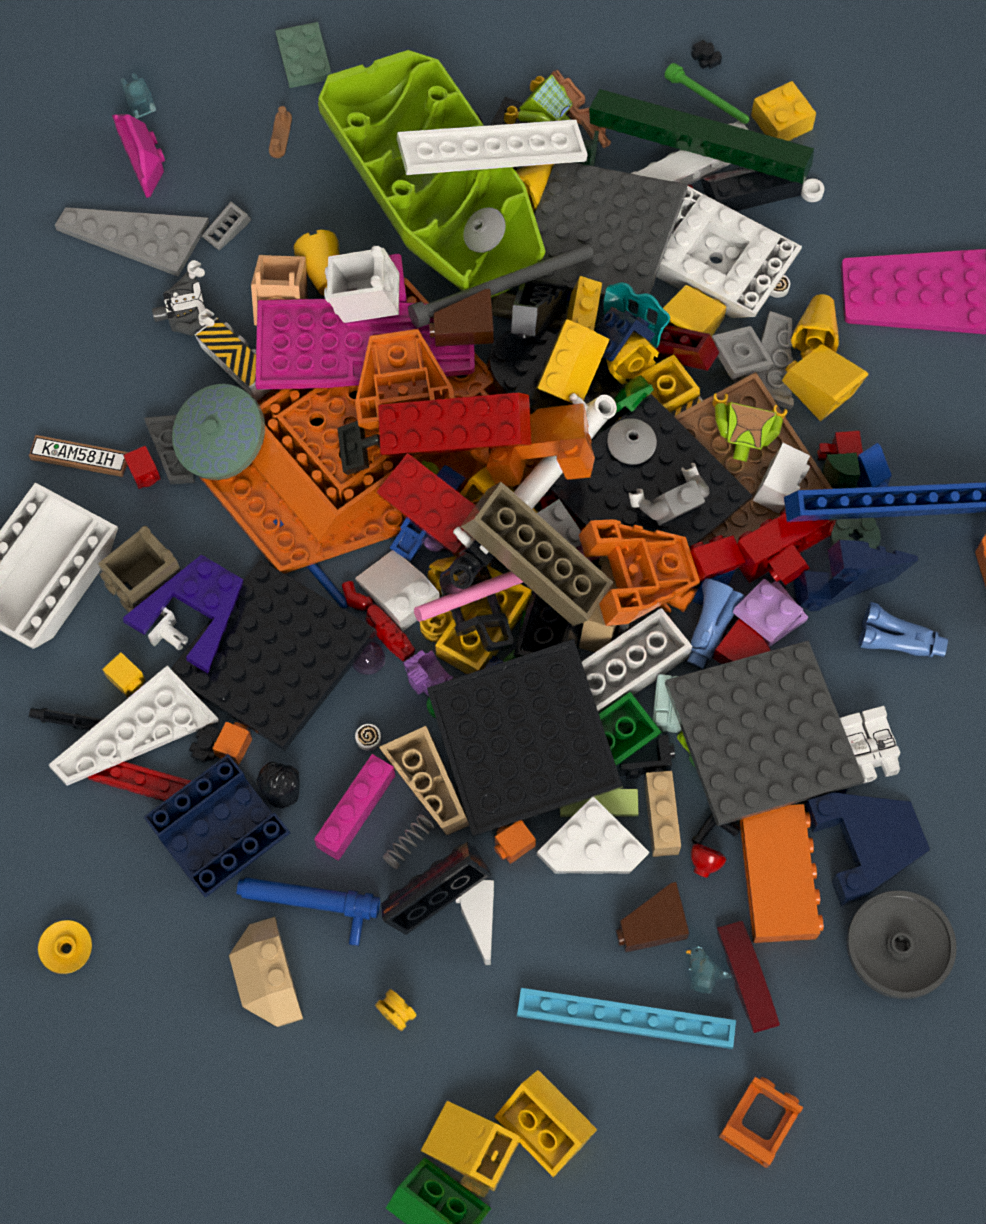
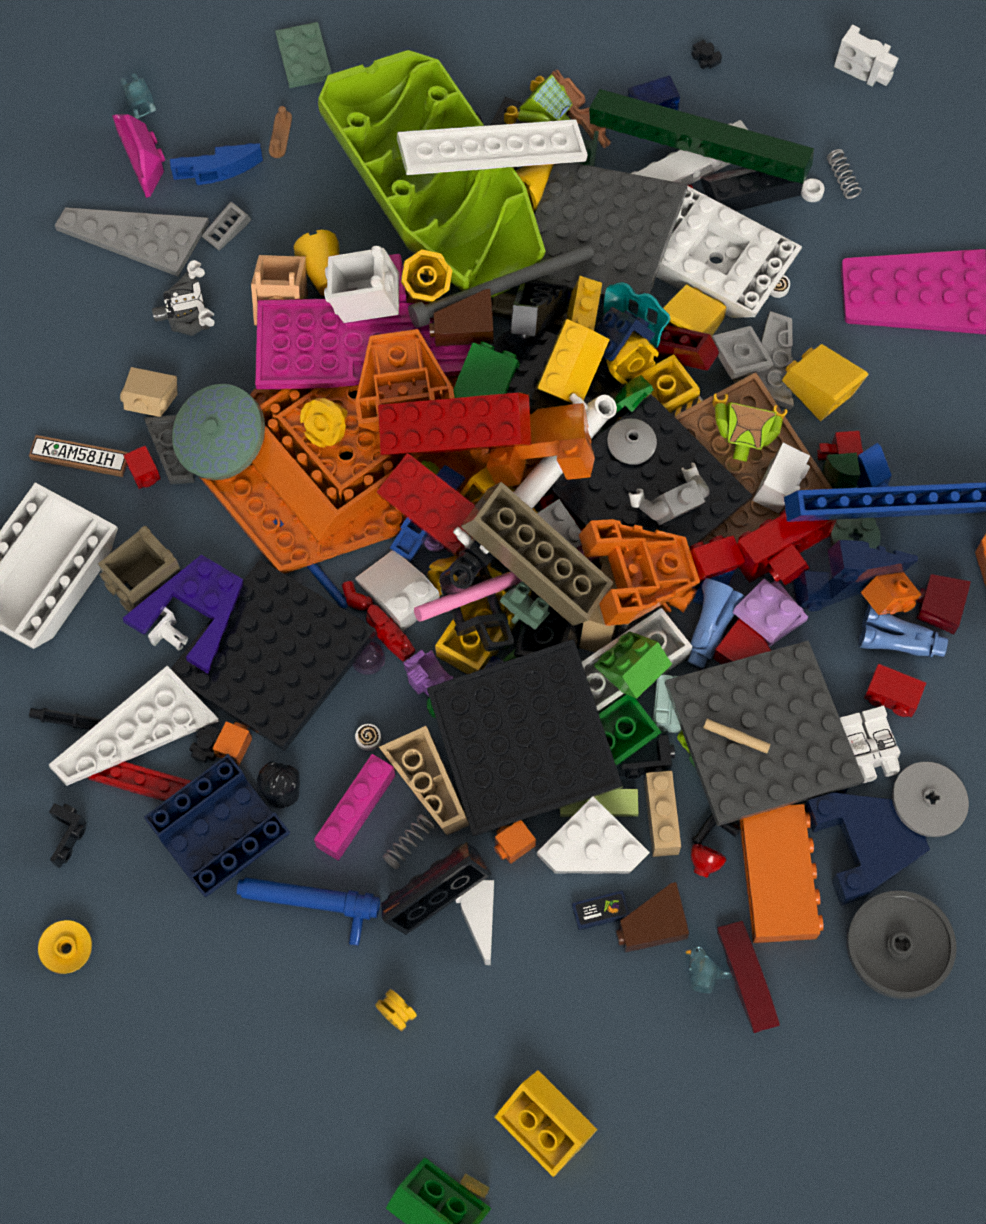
yellow brick [102,652,146,697] -> none
brick [194,317,272,401] -> none
tan wedge [229,917,303,1027] -> none
pearl dark grey plate [338,421,380,475] -> none
yellow wheel [419,611,453,643] -> none
yellow slope [421,1101,520,1191] -> none
light grey dish [464,207,506,253] -> none
medium azure plate [517,988,736,1049] -> none
bright green piece [665,63,750,124] -> none
orange window [719,1077,803,1168] -> none
yellow brick [751,81,816,141] -> none
yellow cone [791,294,839,355] -> none
none -> black bracket [49,803,86,868]
none -> tan torso [120,367,177,417]
none -> blue slope [170,143,263,185]
none -> yellow tile [300,398,348,447]
none -> yellow cone [400,249,452,302]
none -> green panel [453,342,520,398]
none -> sand green hips [500,582,550,630]
none -> tile [572,890,629,931]
none -> bright green slope [594,631,672,699]
none -> clear blue brick [628,75,680,110]
none -> tan piece [703,719,771,754]
none -> light grey piece [827,149,862,199]
none -> white hips [834,24,899,87]
none -> orange brick [861,572,921,615]
none -> red brick [864,664,926,718]
none -> light grey piece [892,762,969,837]
none -> dark red torso [916,574,971,634]

